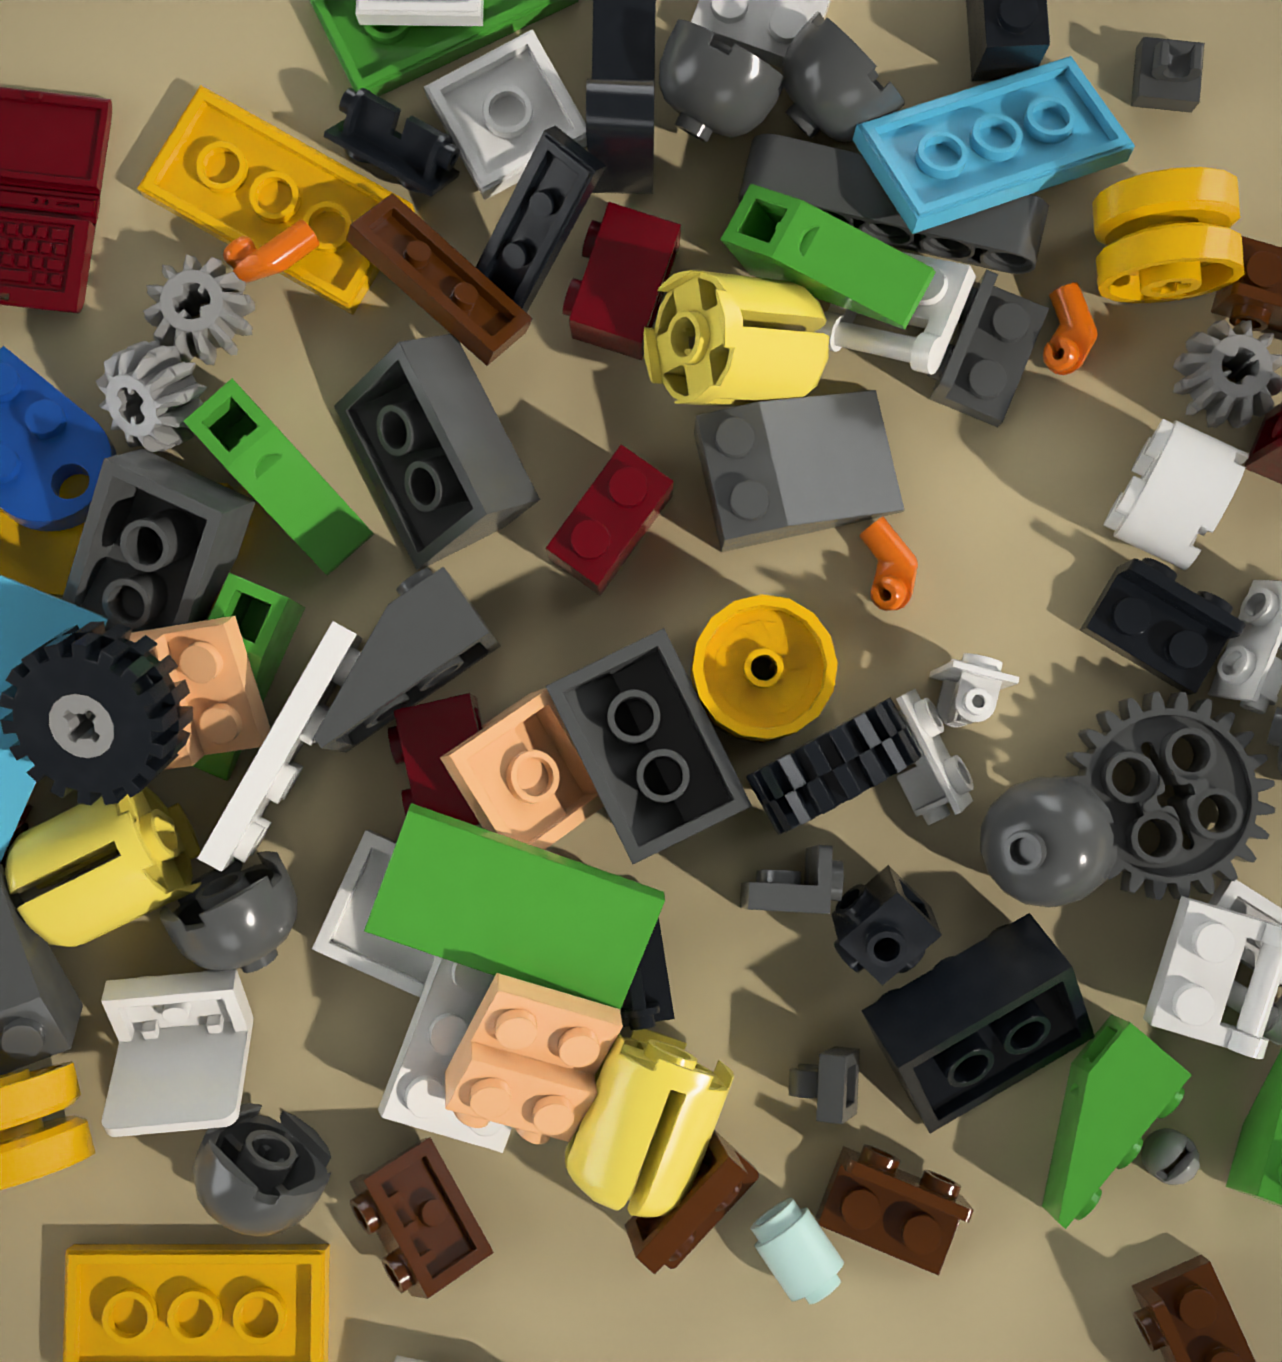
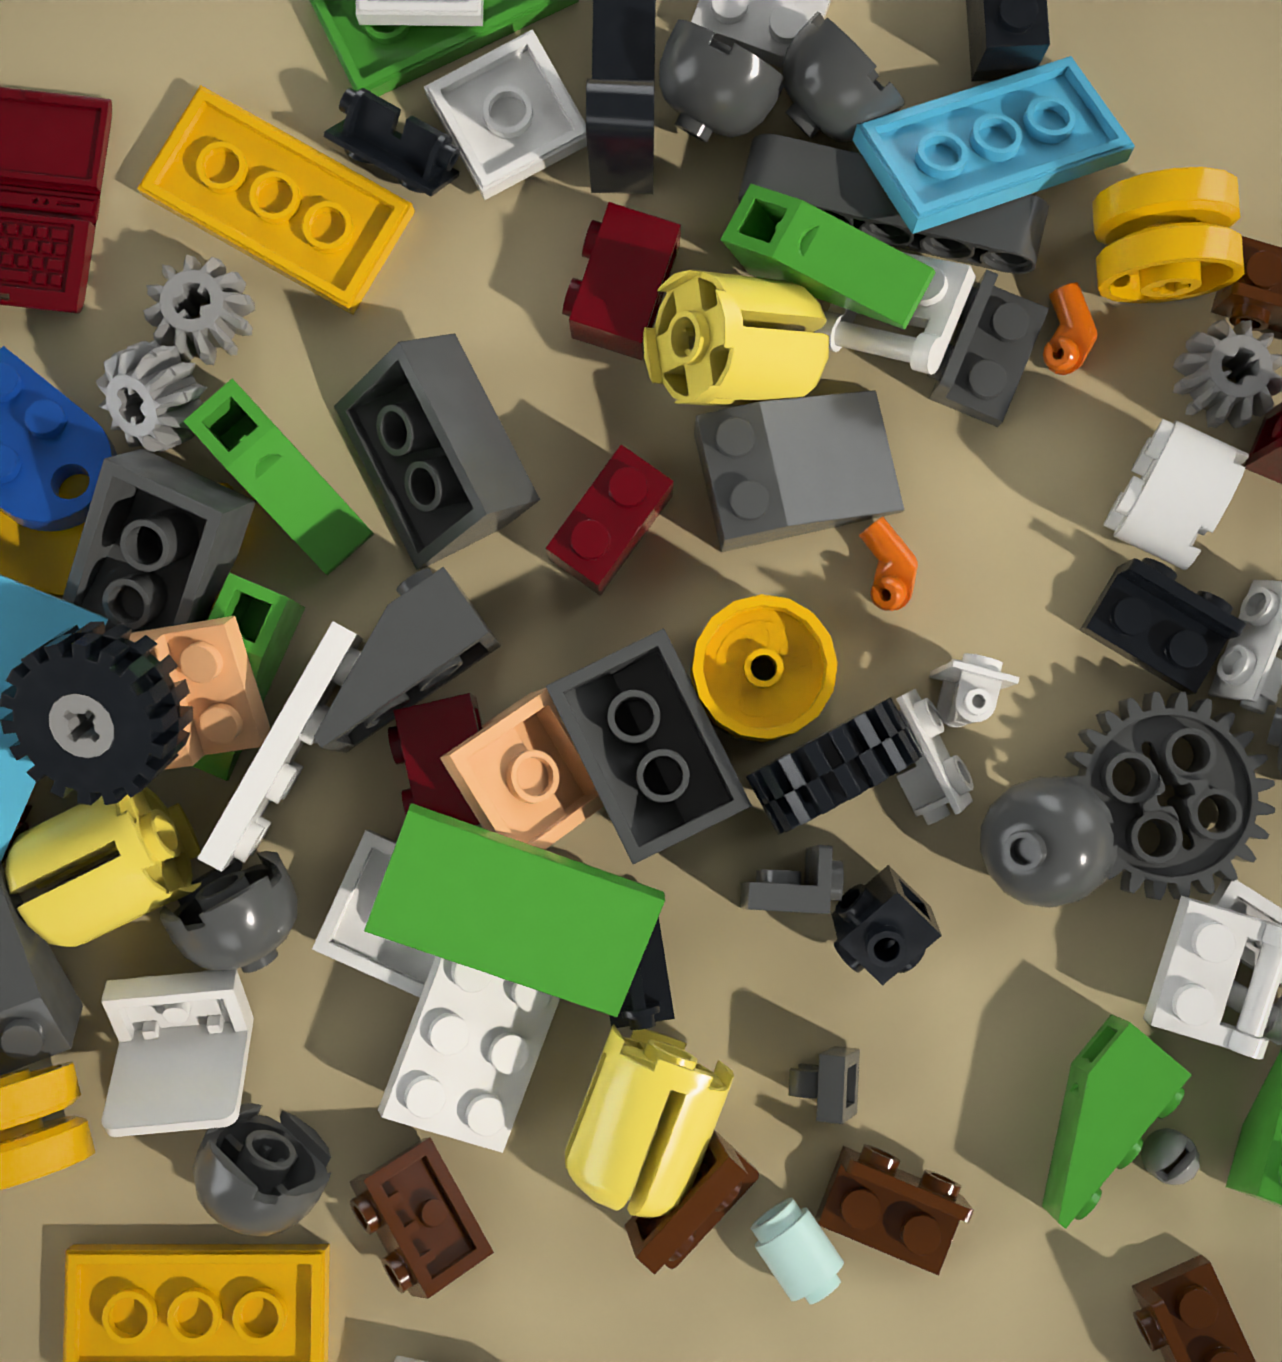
orange arm [223,219,319,283] -> none
reddish brown plate [346,193,533,366] -> none
light nougat plate [445,973,623,1144] -> none
black tile [476,125,606,313] -> none
black slope [861,913,1095,1134] -> none
dark grey tile [1131,37,1205,113] -> none

